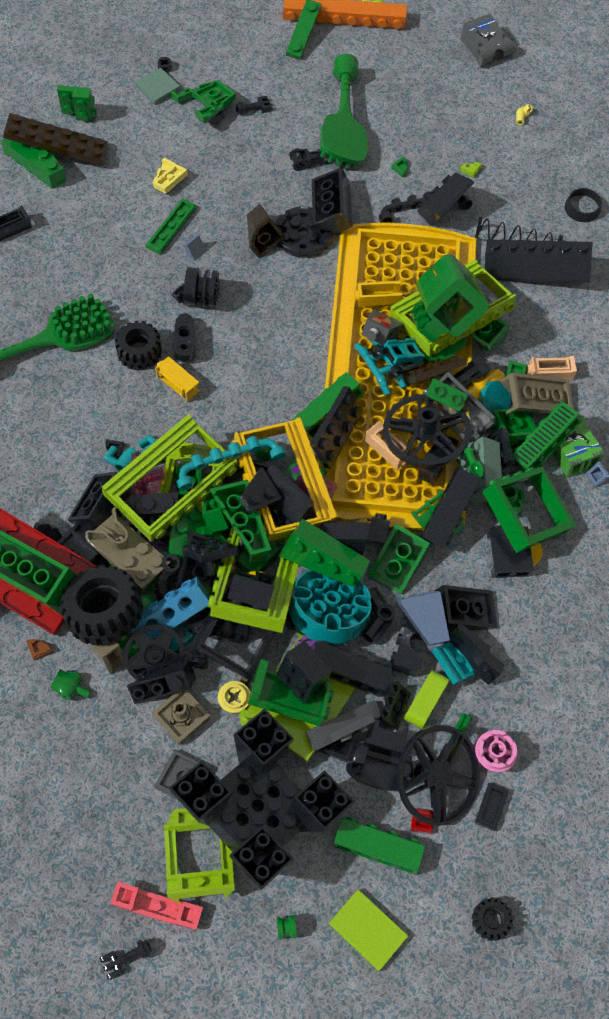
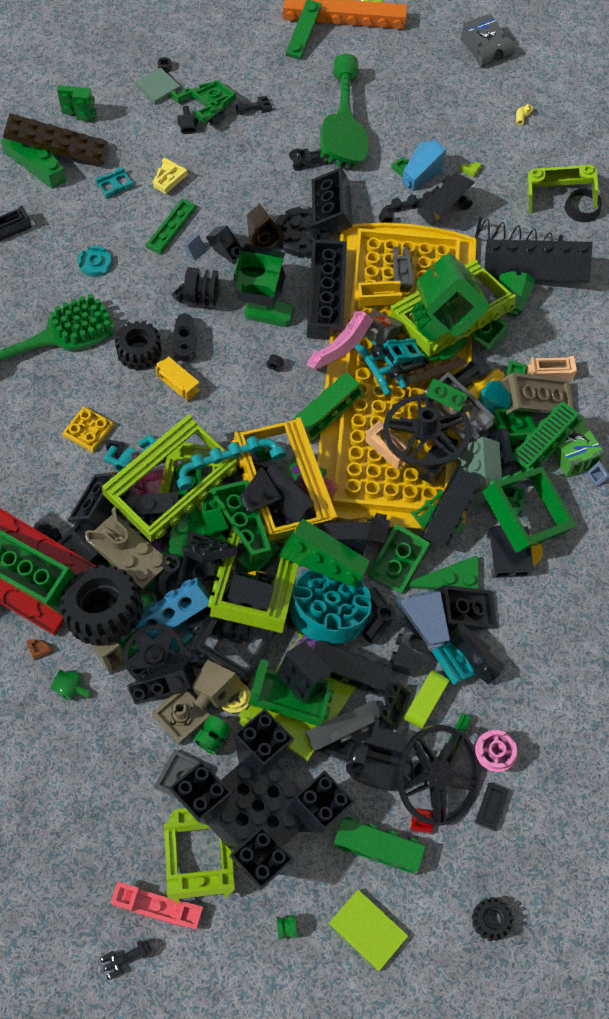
black plate [310,386,363,469] -> none
green piece [464,447,484,479] -> none
none -> yellow tile [62,406,115,453]
none -> teal tile [78,246,112,277]
none -> teal piece [95,167,134,199]
none -> black piece [177,106,198,134]
none -> dark tan torso [192,660,243,711]
none -> green wheel [193,715,232,755]
none -> black slope [206,225,242,264]
none -> green piece [233,244,294,327]
none -> black bush [266,354,284,372]
none -> bright pink wedge [306,311,374,371]
none -> black slope [307,239,347,339]
none -> dark grey hinge [393,247,413,288]
none -> dark azure slope [402,140,446,191]
none -> green wing [409,556,478,590]
none -> green cone [498,271,535,317]
none -> lime windscreen [527,165,598,213]

